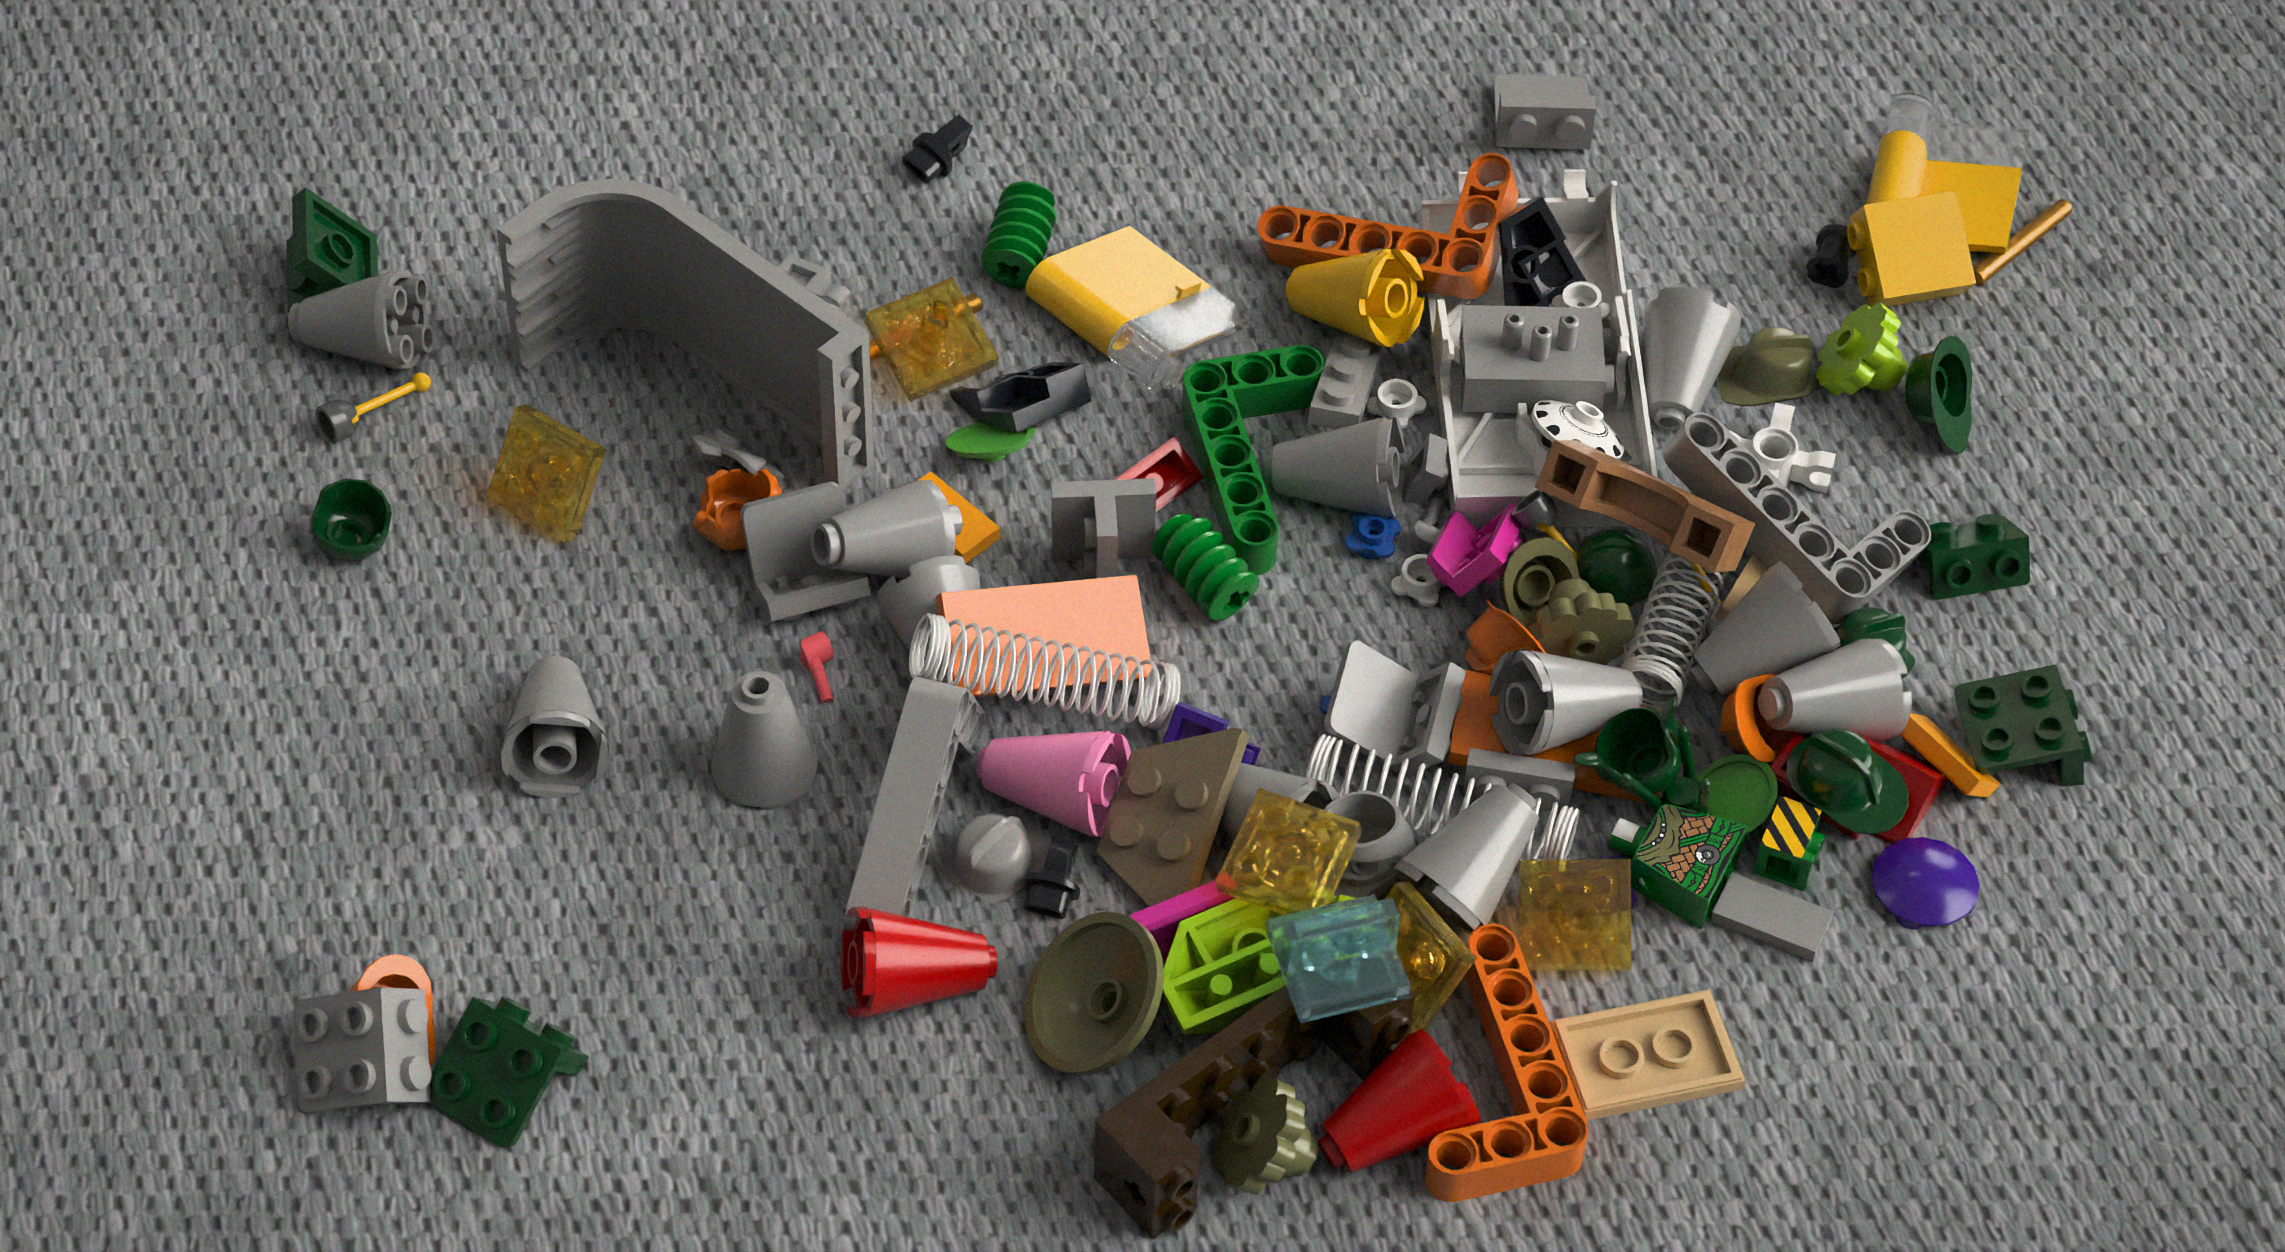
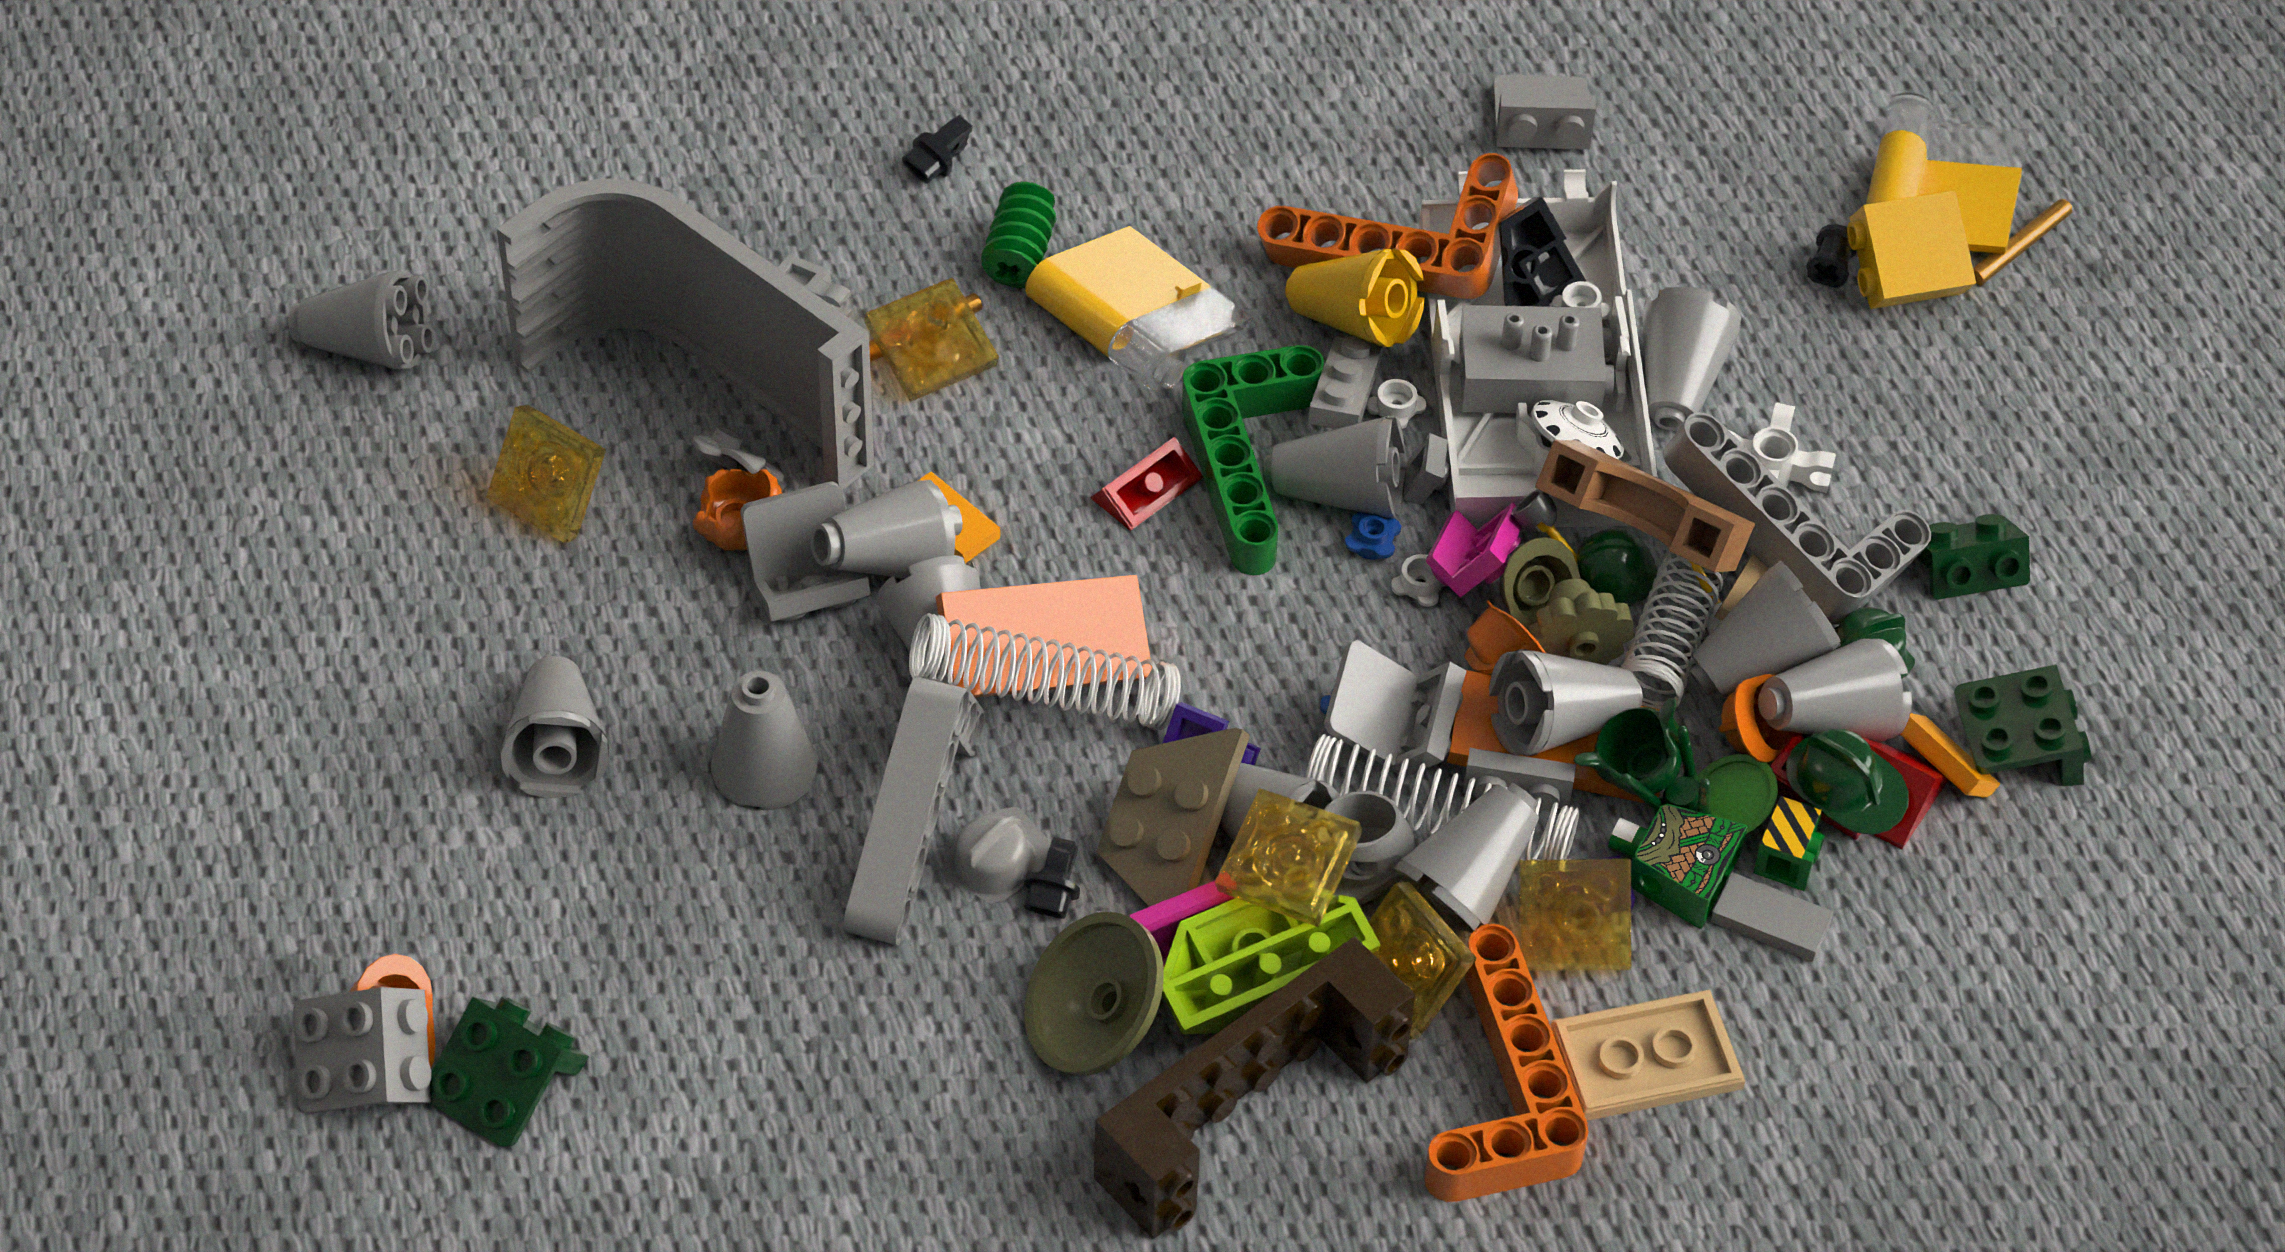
dark green bracket [286,187,378,312] -> none
dark green hair [310,478,392,561] -> none
hinge [315,372,431,444] -> none
coral hand [800,631,834,704] -> none
red cone [840,906,997,1019] -> none
bright green piece [945,422,1035,462] -> none
black slope [949,362,1092,432] -> none
bright pink cone [976,731,1131,837] -> none
light grey bracket [1051,478,1156,580] -> none
green piece [1151,513,1260,621] -> none
olive plant [1214,1077,1318,1195] -> none
clear light blue bracket [1266,894,1410,1023] -> none
red cone [1317,1029,1481,1173] -> none
light grey hand [1411,498,1443,555] -> none
olive piece [1718,326,1819,406] -> none
lime plant [1815,302,1907,396] -> none
dark purple dish [1871,837,1980,930] -> none
dark green piece [1905,336,1972,454] -> none

